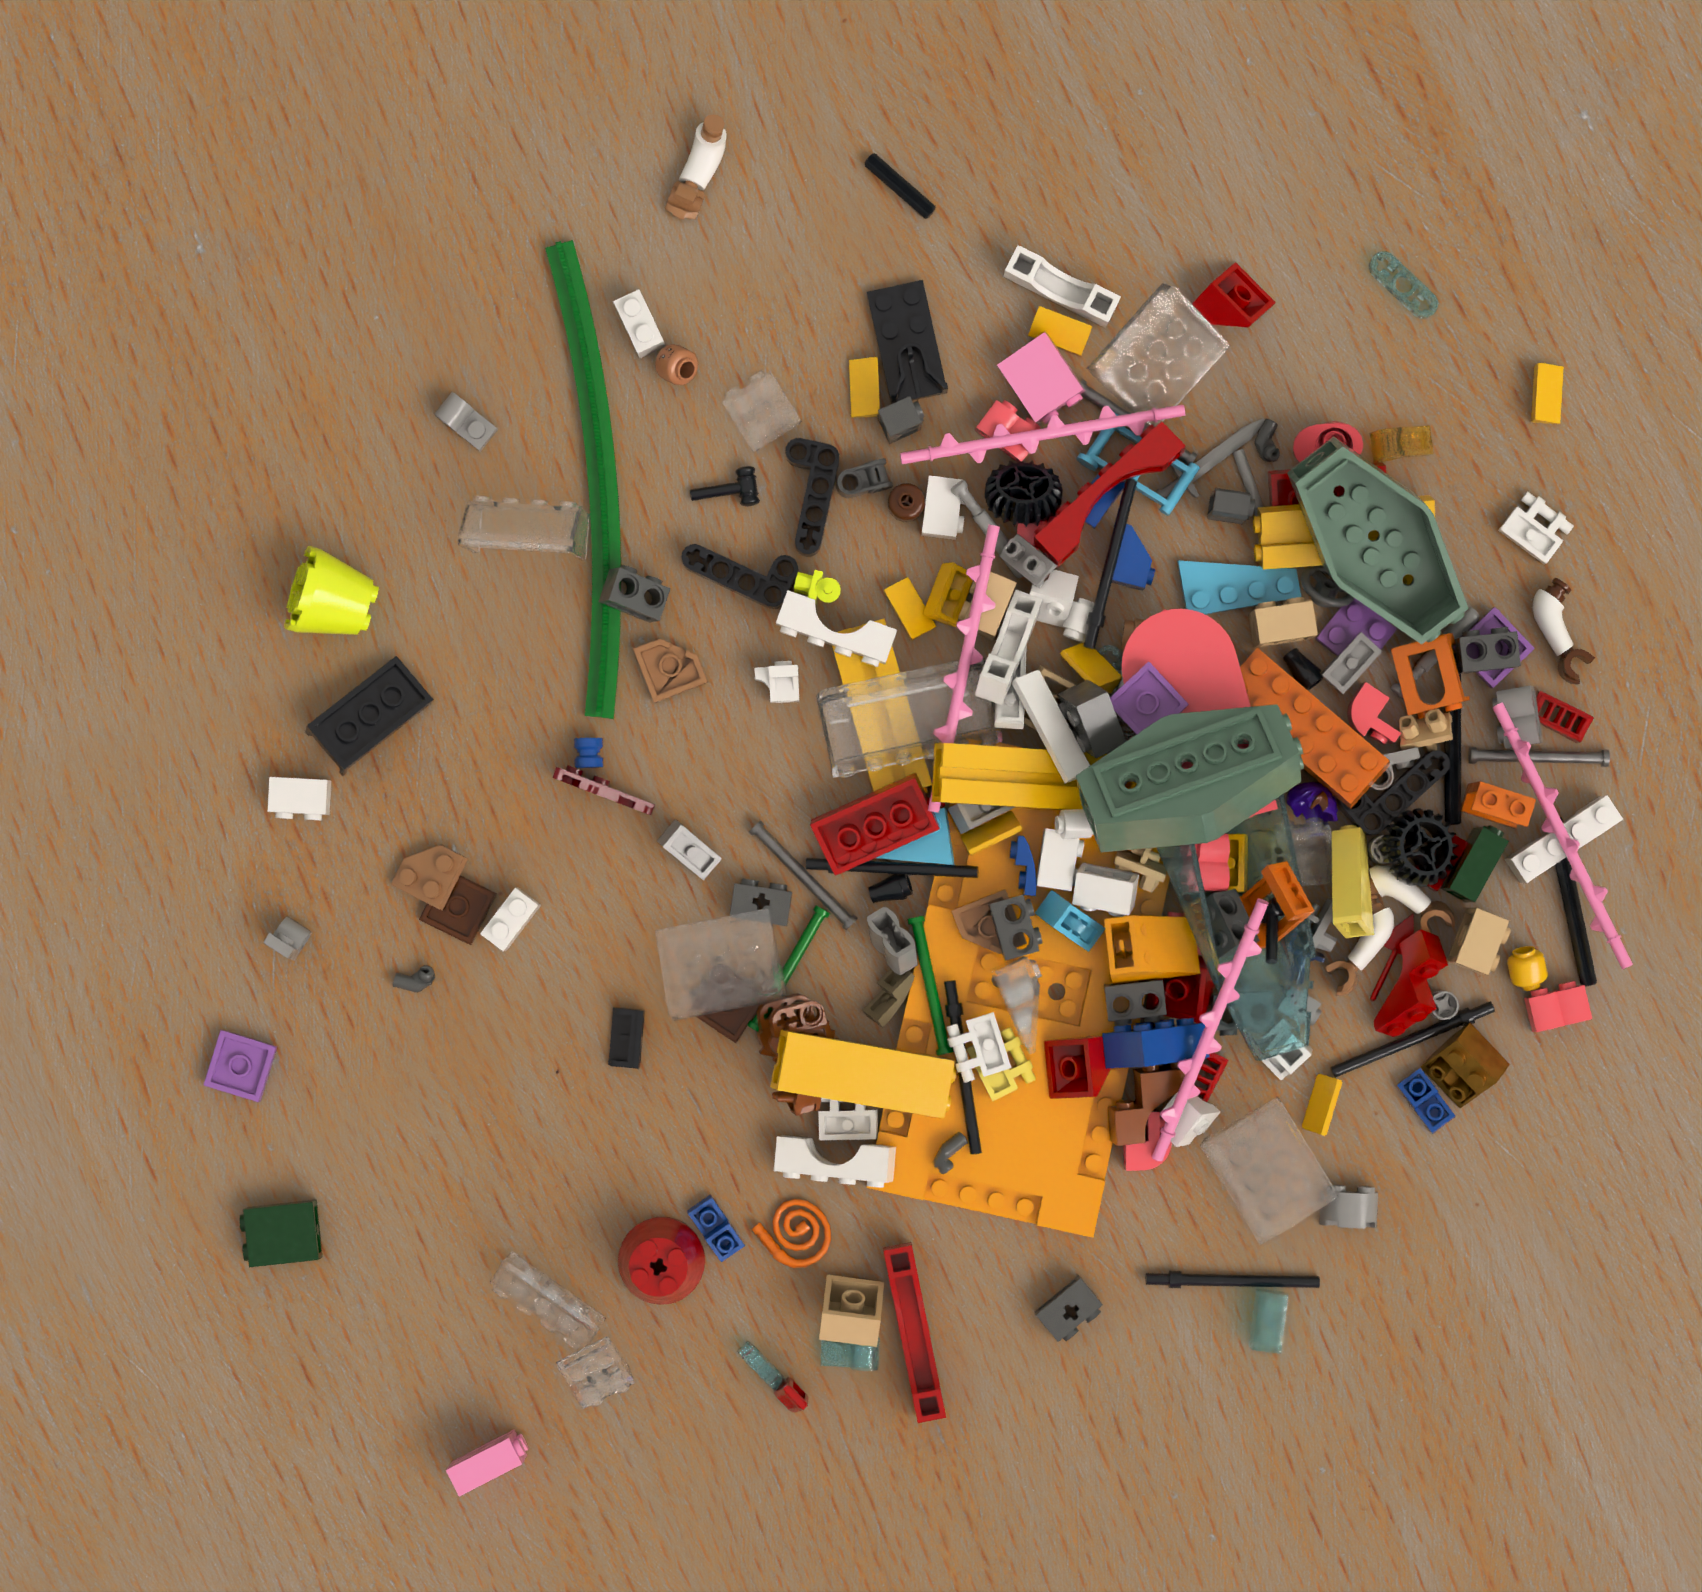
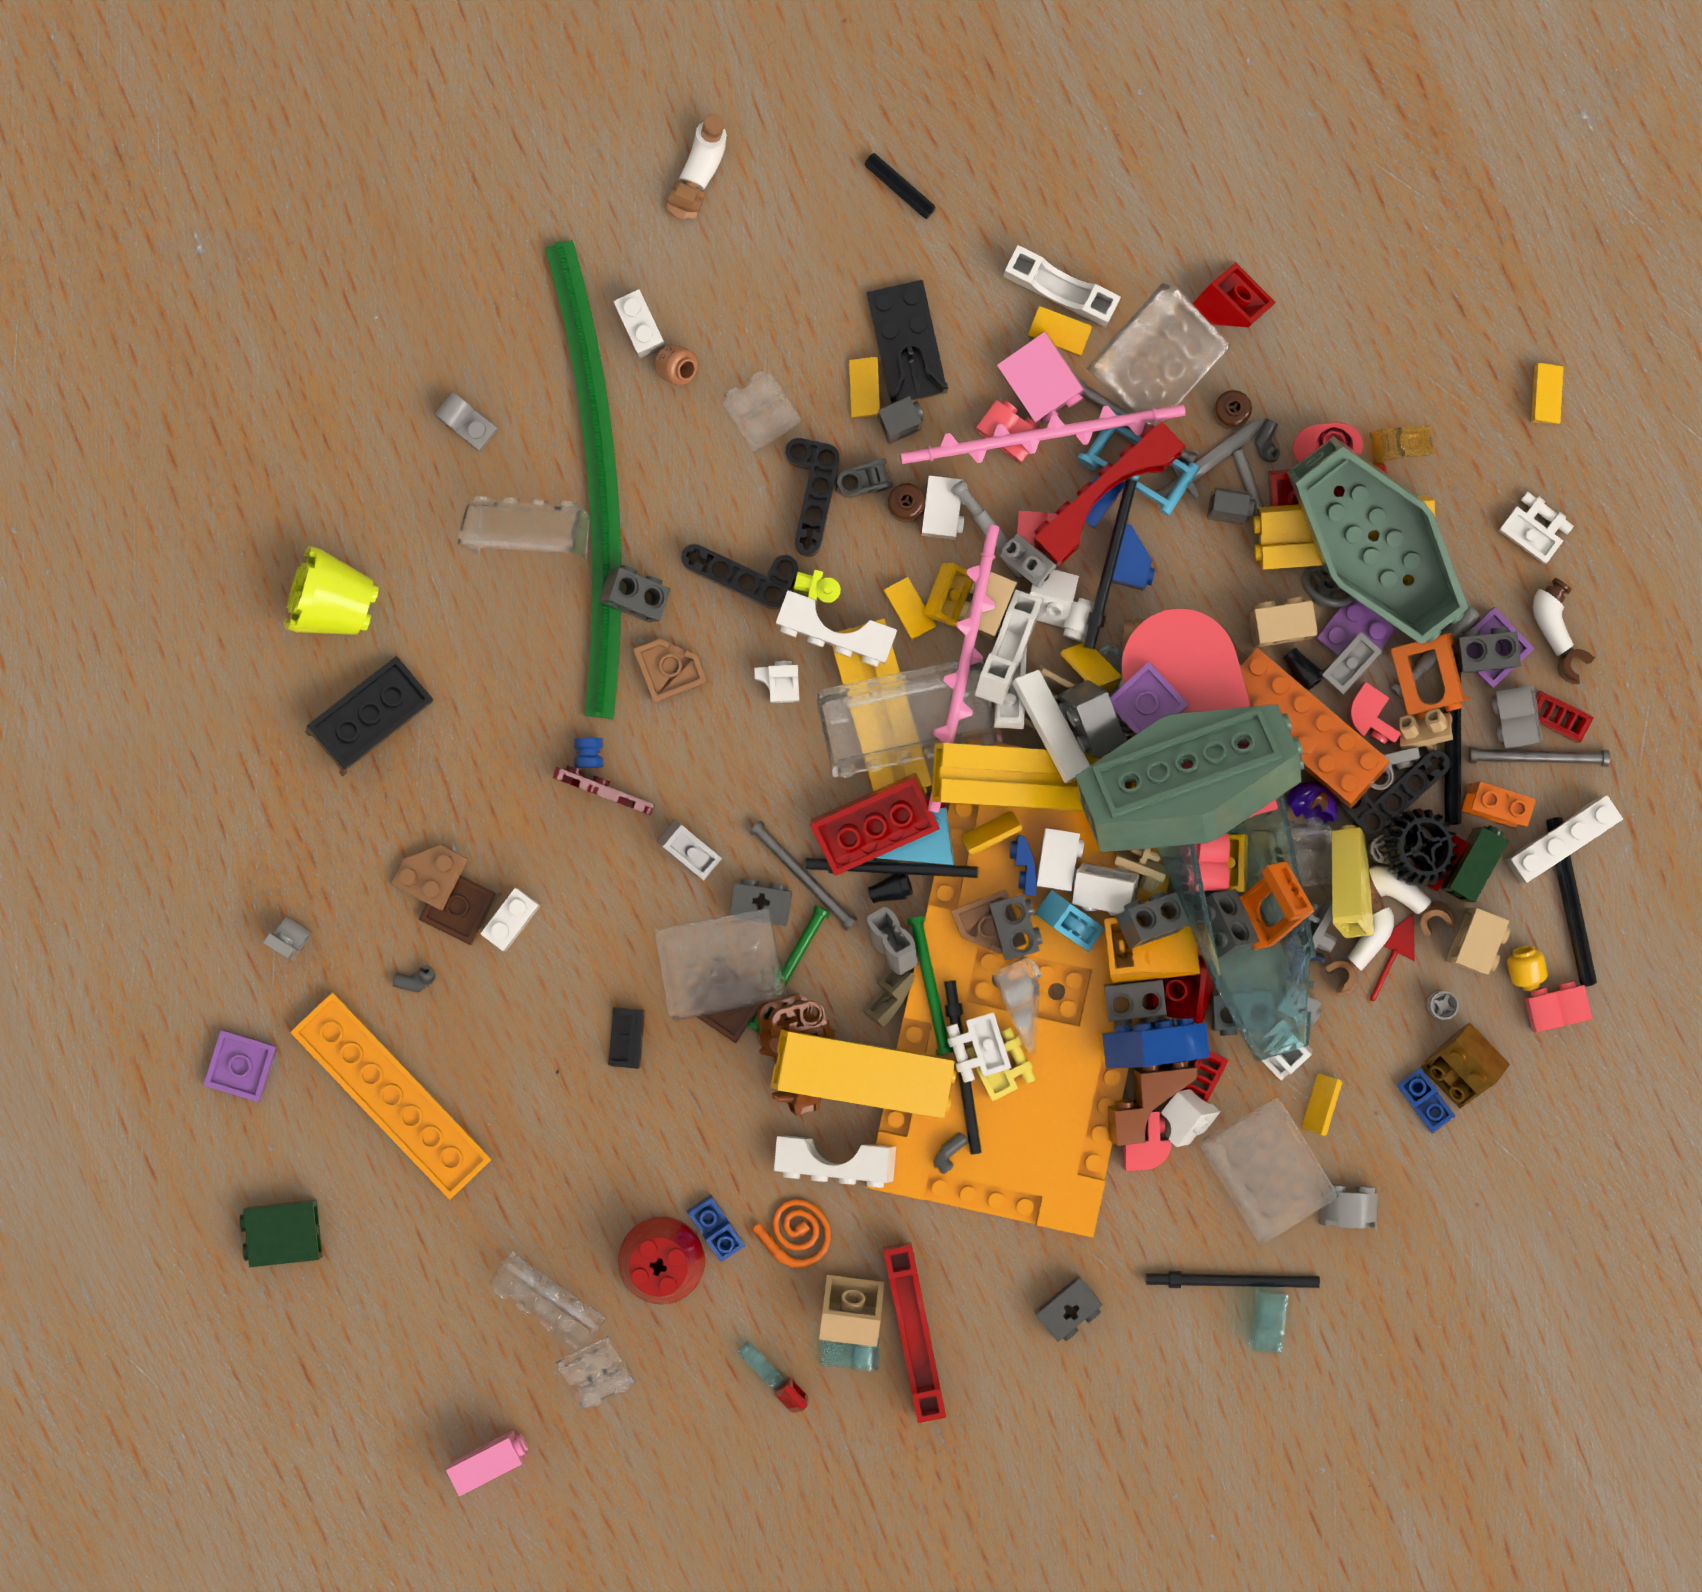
white brick [267,777,331,820] -> none
black piece [690,466,760,507] -> none
white plate [818,1098,878,1140] -> none
light grey plate [948,804,1015,834] -> none
black gear [984,460,1063,527] -> none
red slope [1044,1036,1111,1099] -> none
white brick [1055,809,1093,839] -> none
bright pink plant [1152,899,1269,1161] -> none
medium azure wing [1177,560,1301,615] -> none
black piece [1253,897,1284,964] -> none
black bar [1330,1001,1495,1078] -> none
clear light blue beam [1369,251,1438,319] -> none
red arch [1374,929,1448,1037] -> none
bright pink plant [1492,702,1633,969] -> none
none -> light orange plate [290,992,492,1200]
none -> dark grey brick [1116,892,1190,949]
none -> reddish brown head [1213,390,1252,430]

